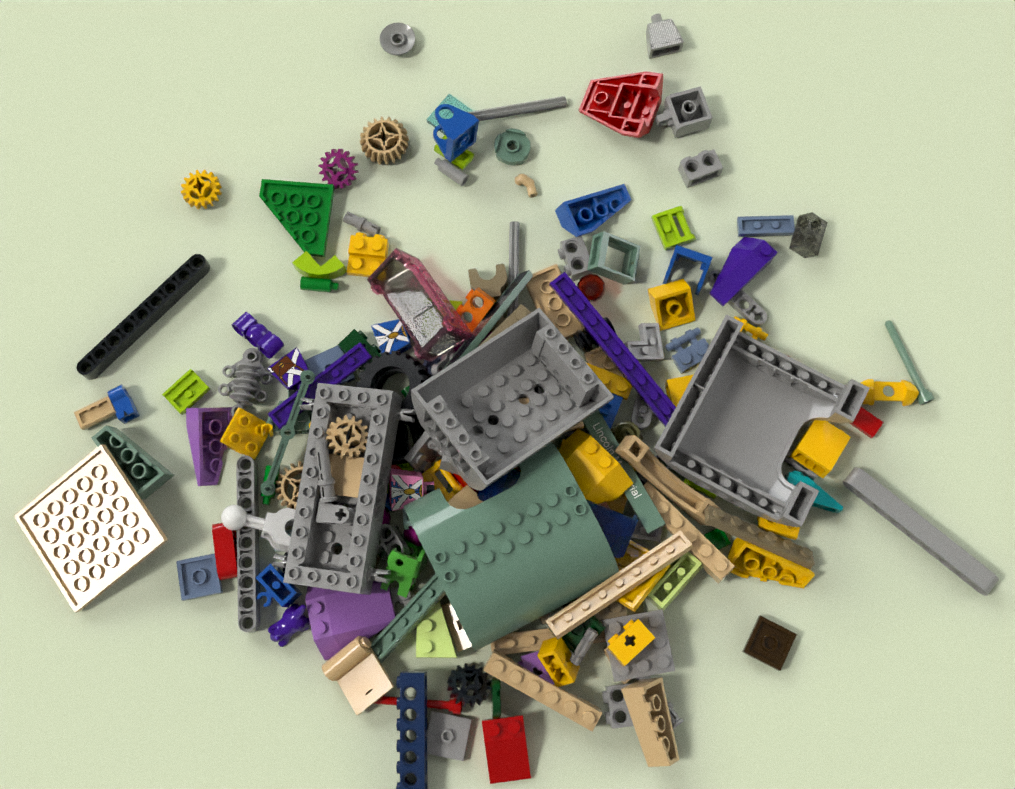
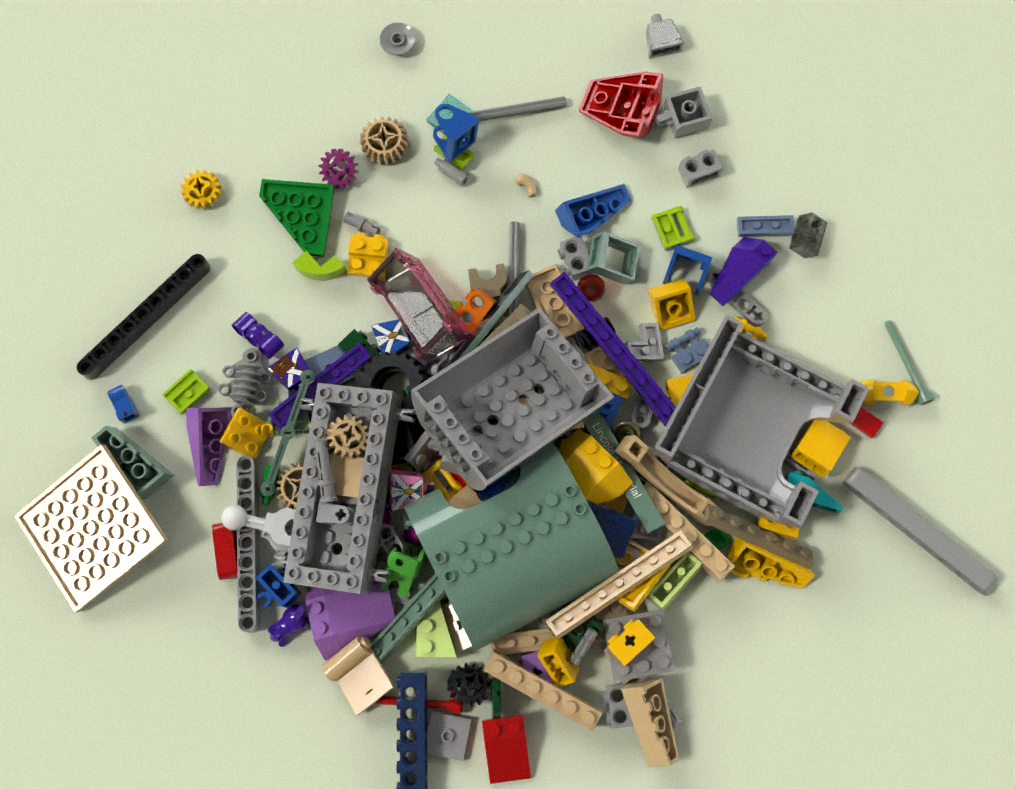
tan plate [74,396,116,430] -> none
sand blue plate [176,553,223,601] -> none
green cylinder [300,276,339,293] -> none
sand green plate [494,129,531,165] -> none
dark brown plate [742,615,797,671] -> none

